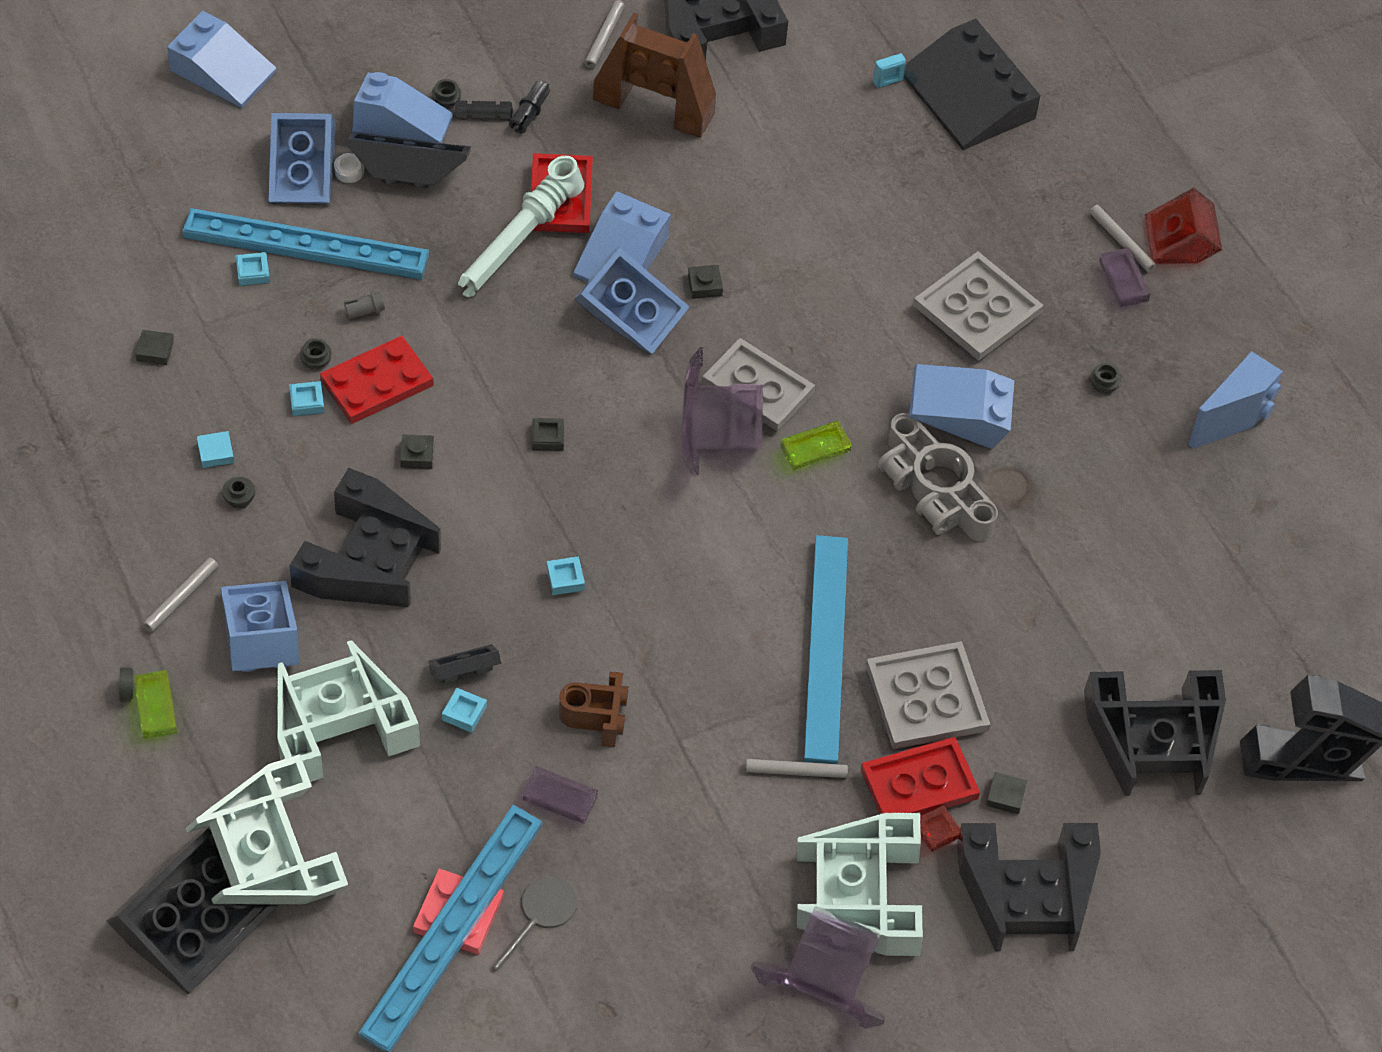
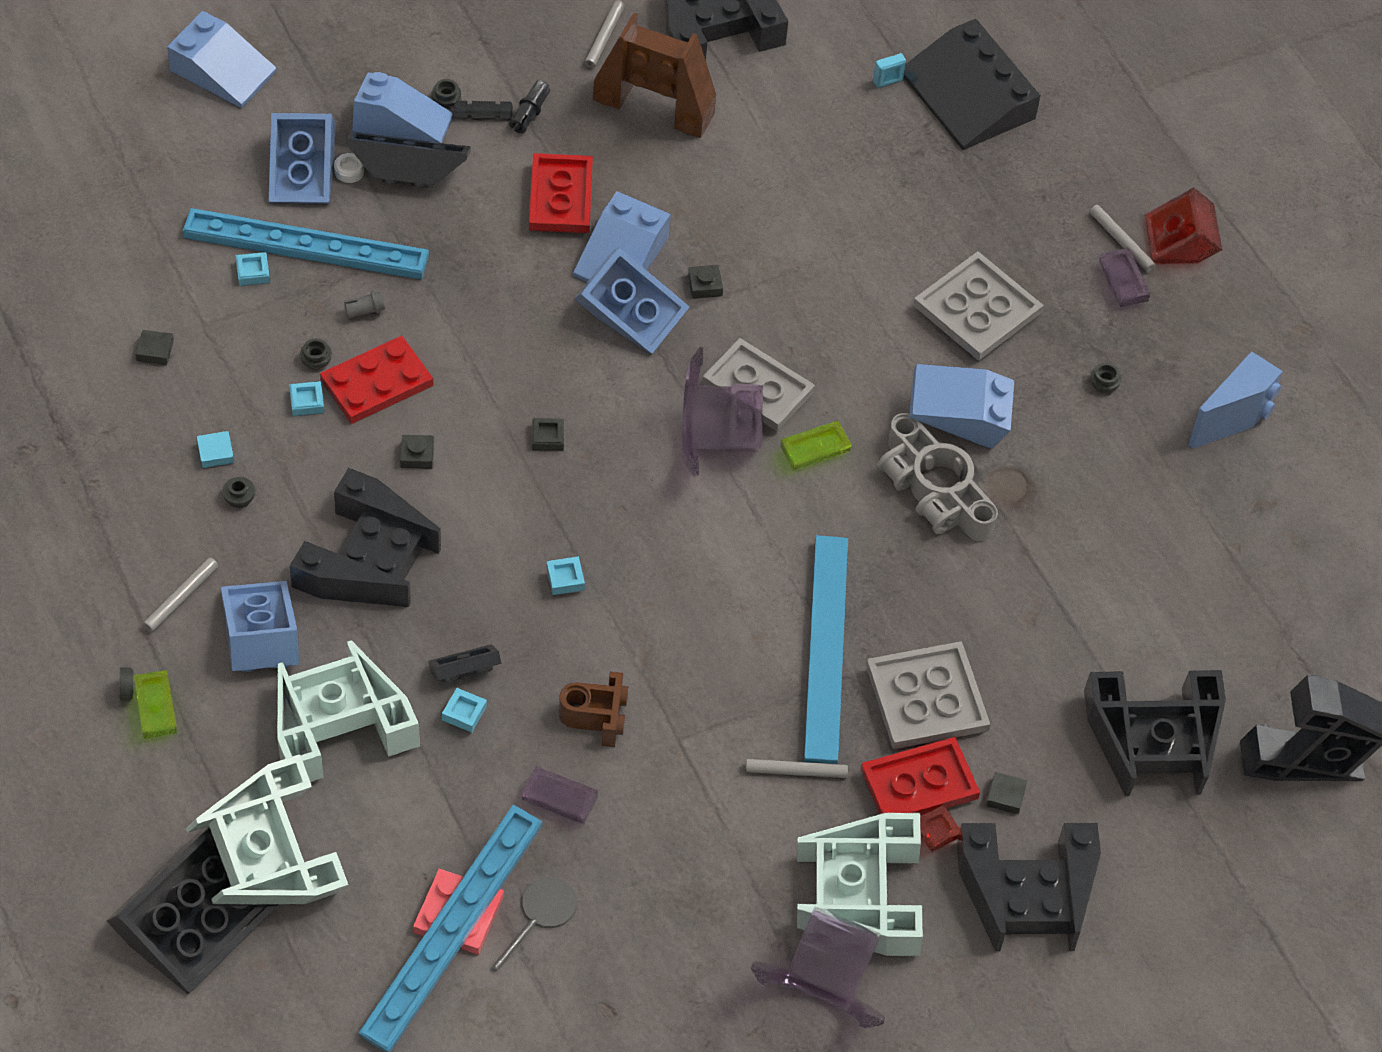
light aqua piece [458,156,584,298] -> none

